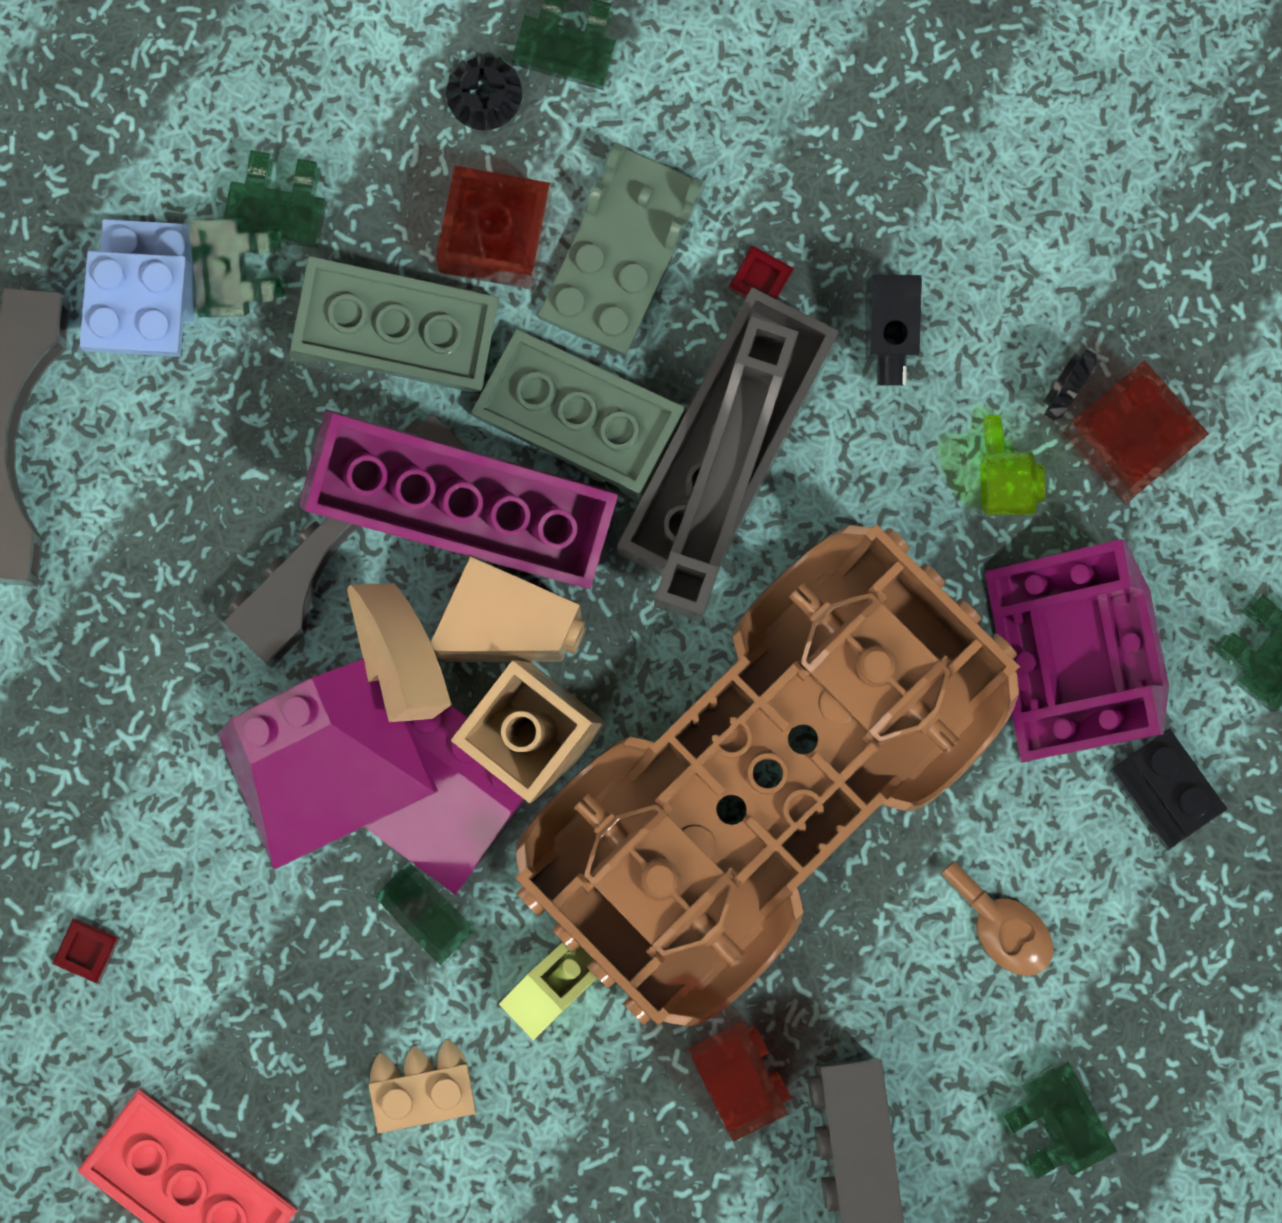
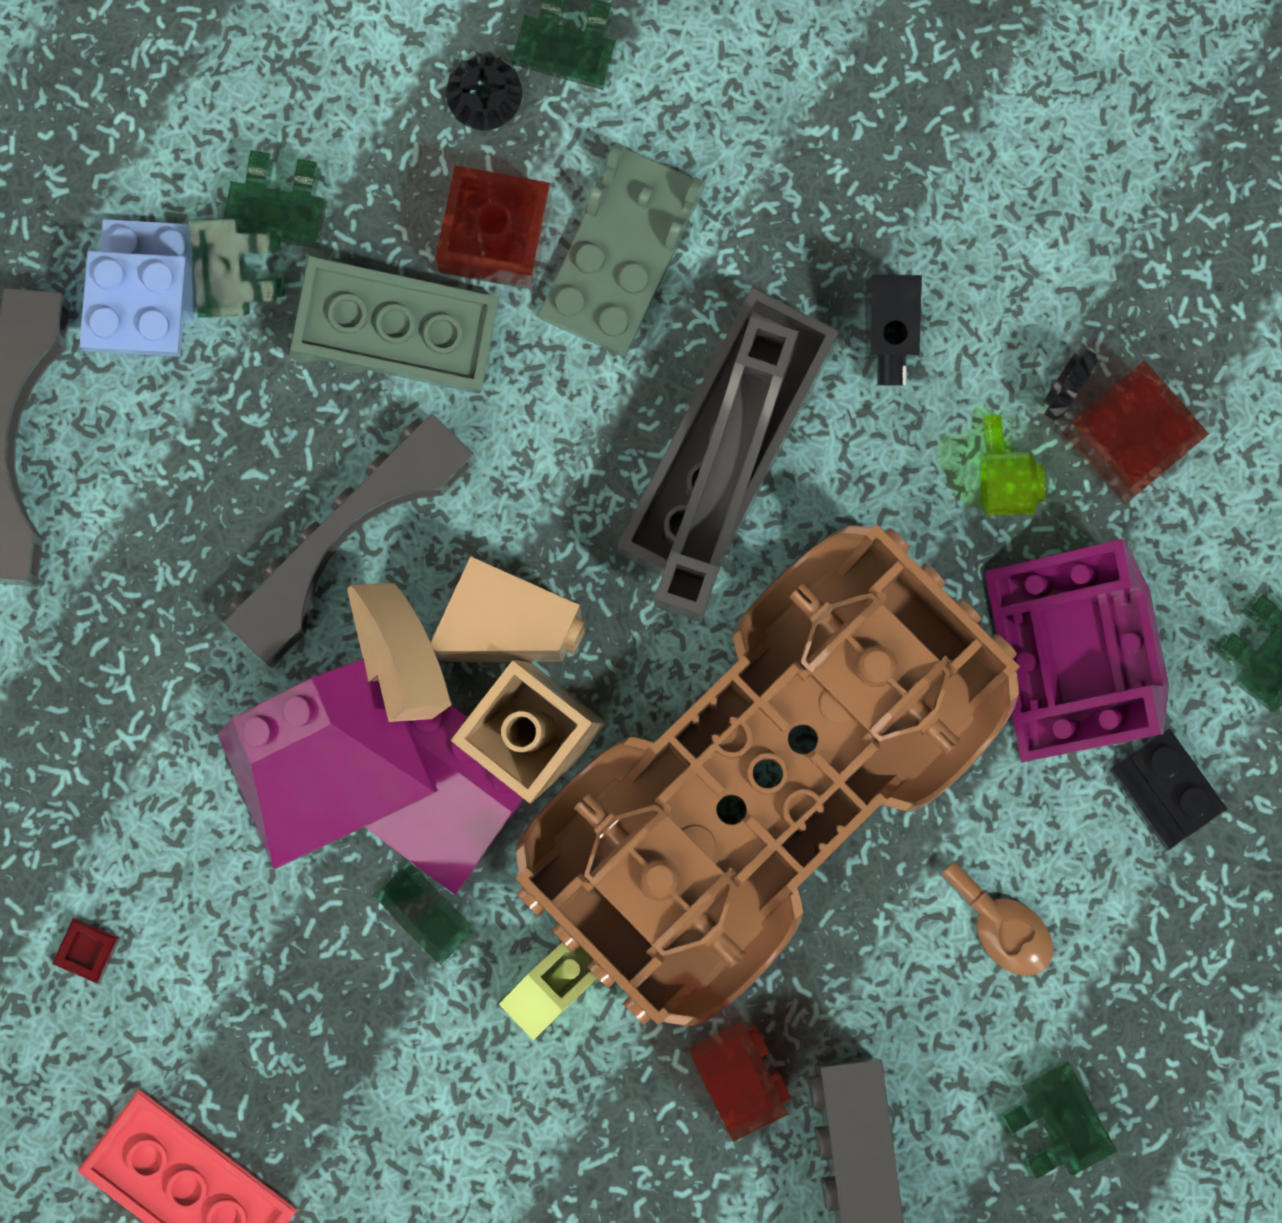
magenta brick [298,409,618,589] -> none
tan plate [369,1040,477,1133] -> none
sand green hinge [471,329,687,502] -> none
dark red tile [728,245,794,299] -> none

